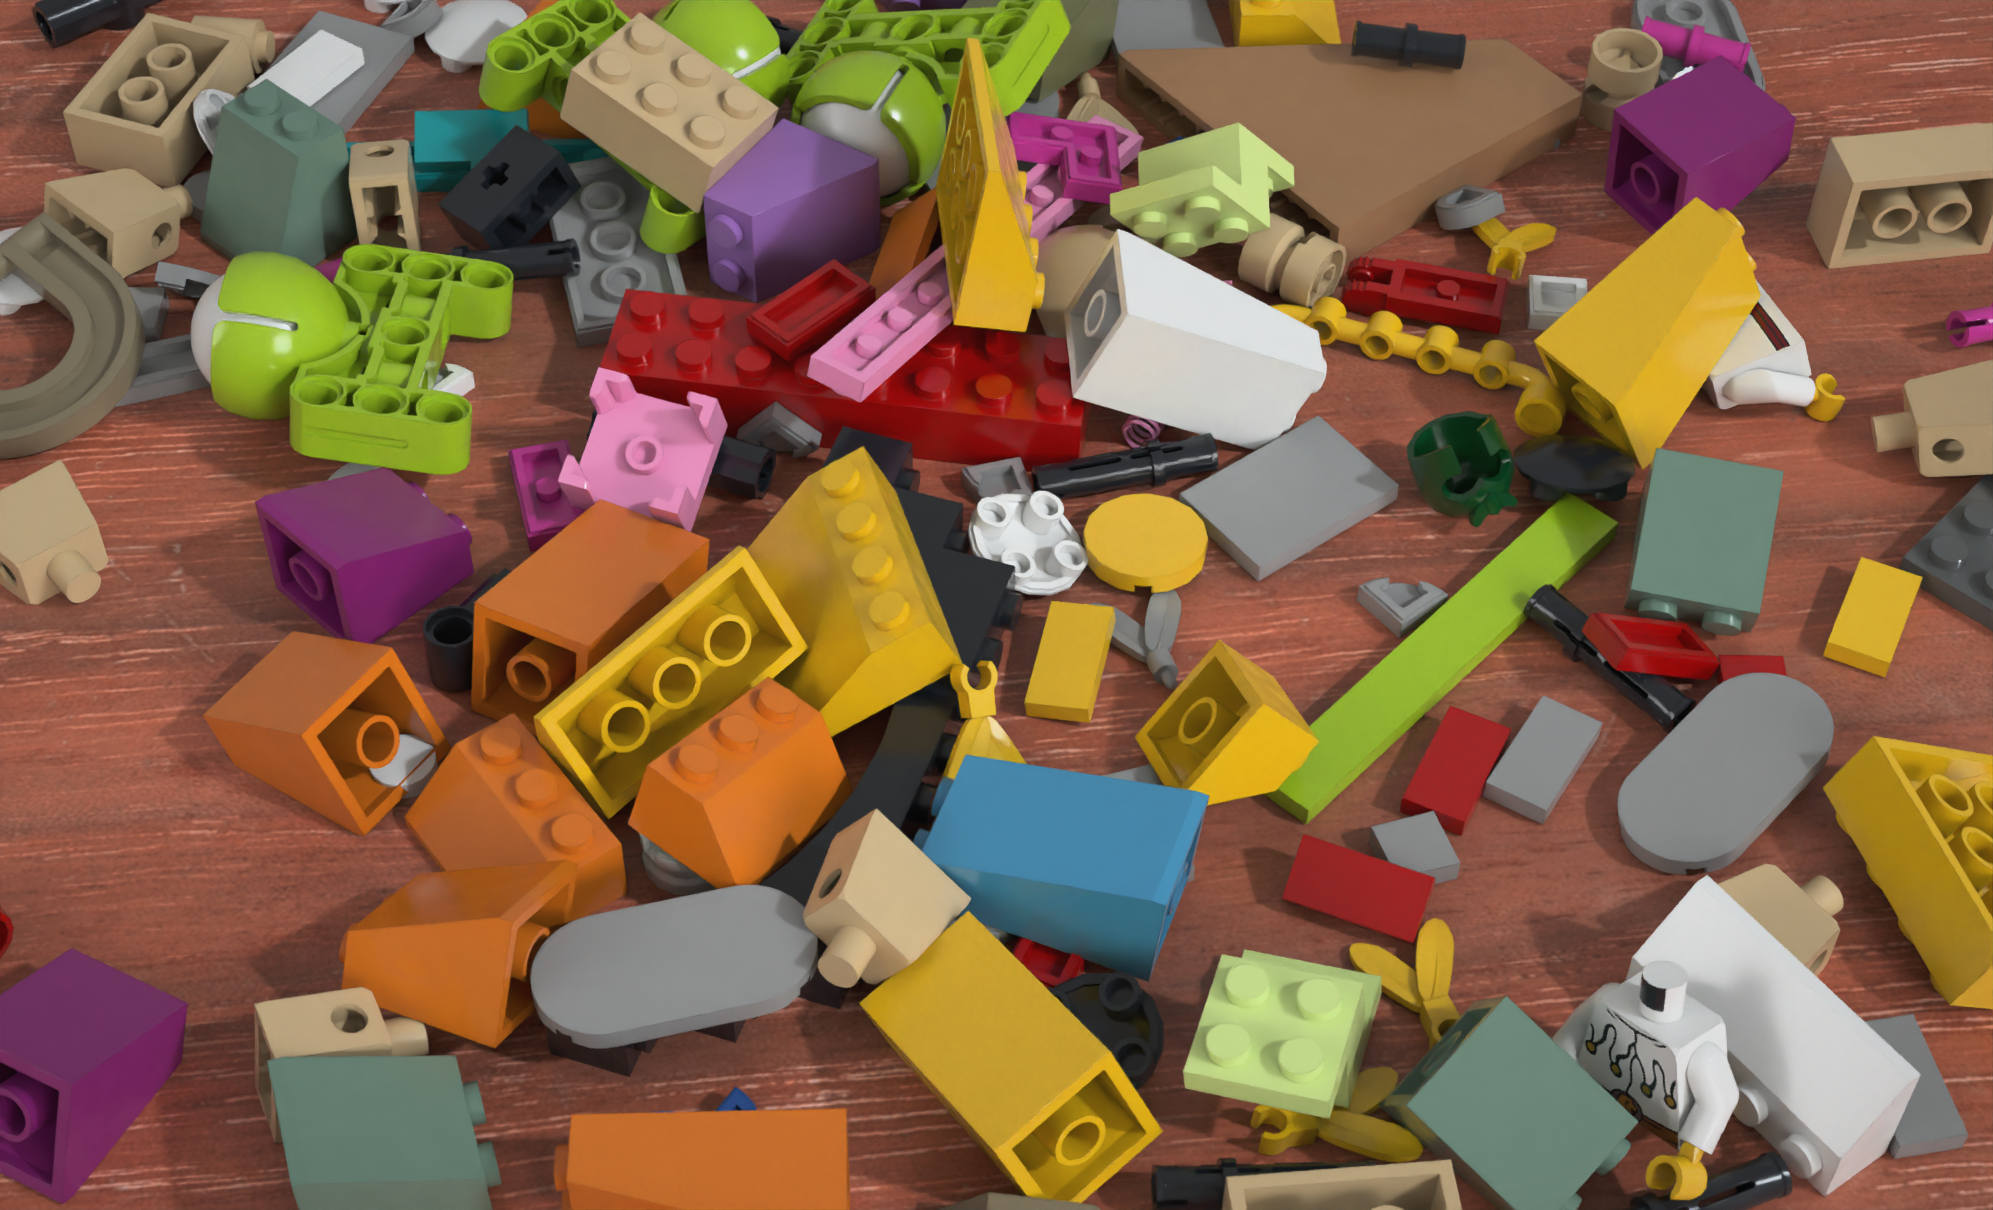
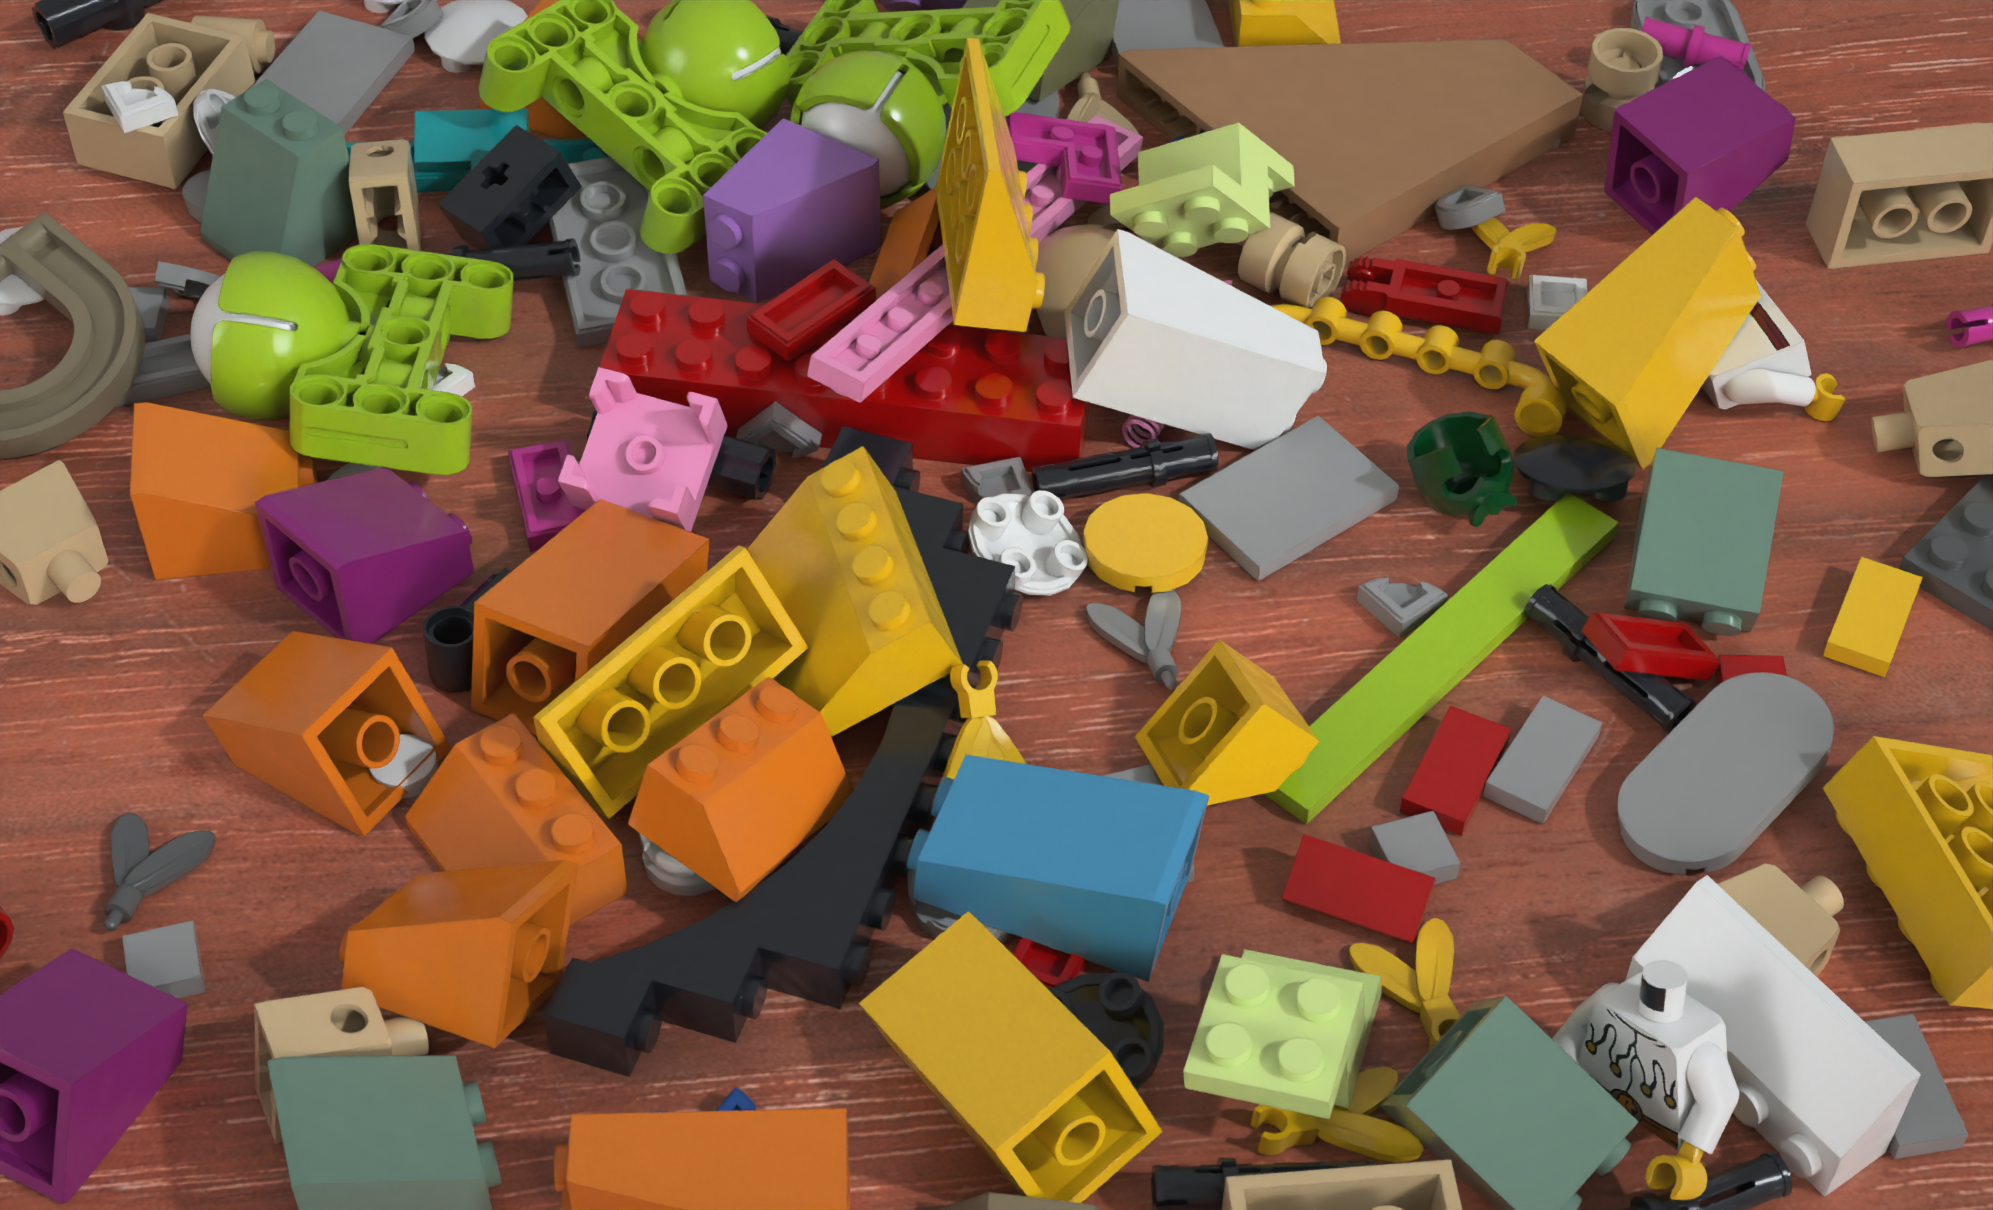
tan torso [44,168,193,278] -> none
white tile [247,30,365,107] -> none
light grey tile [530,885,818,1049] -> none
tan brick [559,13,779,214] -> none
tan torso [803,808,971,988] -> none
yellow tile [1024,601,1116,723] -> none
black pin [1351,21,1466,70] -> none
none -> white tile [101,81,179,133]
none -> dark grey piece [104,813,216,931]
none -> light grey tile [122,920,206,998]
none -> orange slope [130,402,318,581]

